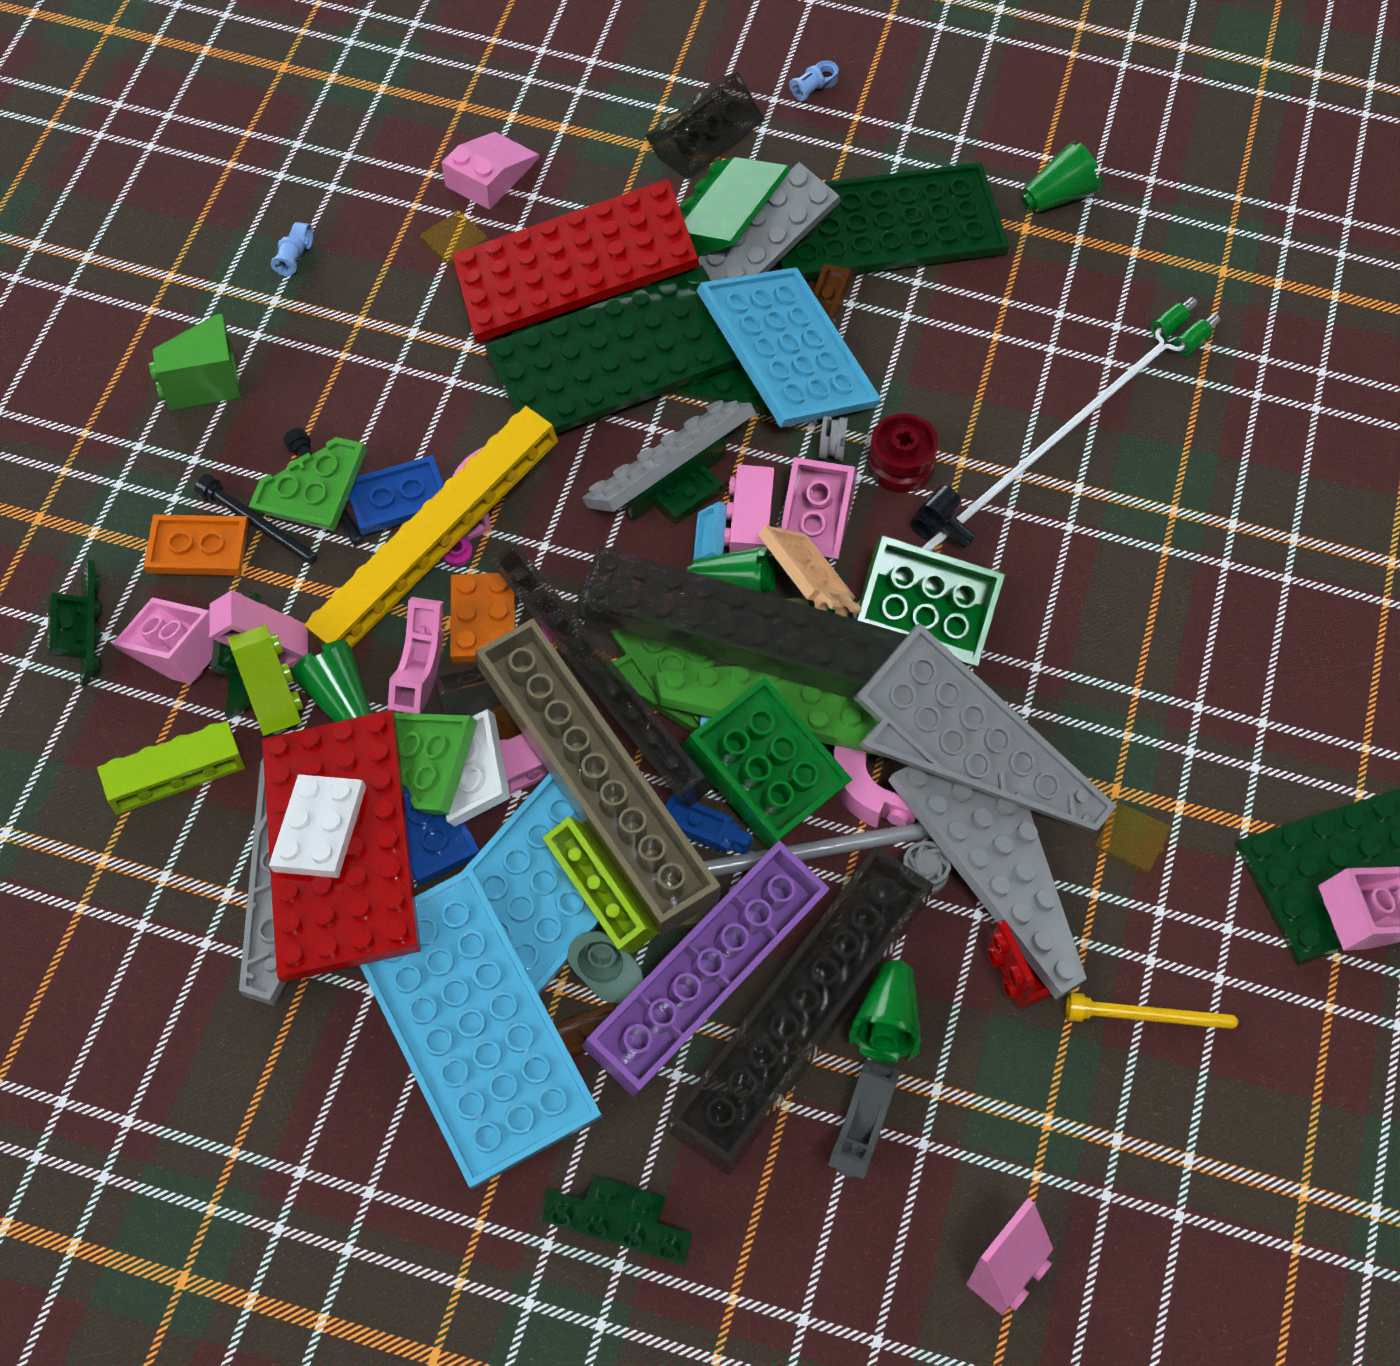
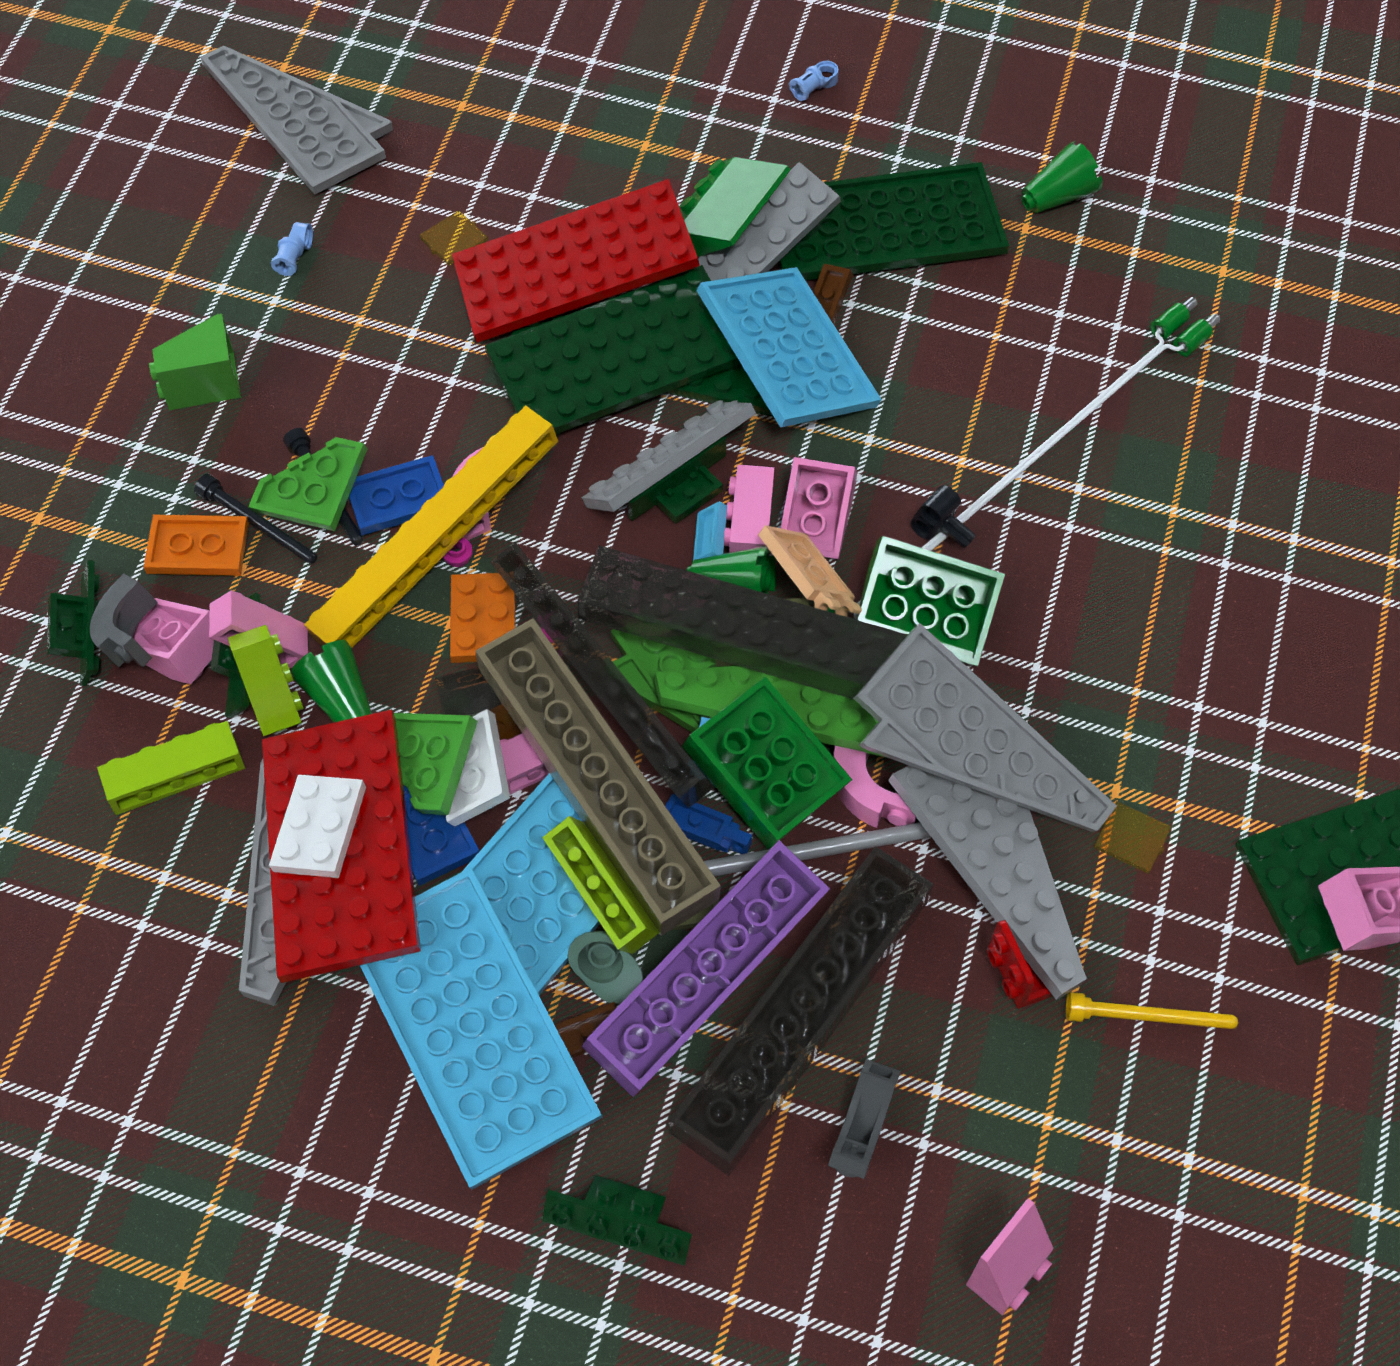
bright pink arch [387,597,444,714] -> none
bright pink slope [442,132,539,210] -> none
clear smoke slope [645,71,765,179] -> none
light grey wheel [819,415,848,461] -> none
green cone [849,960,921,1064] -> none
dark red wheel [868,413,939,493] -> none
light grey wheel [901,841,951,896] -> none
none -> dark grey arch [90,573,158,667]
none -> light grey wing [200,46,393,195]

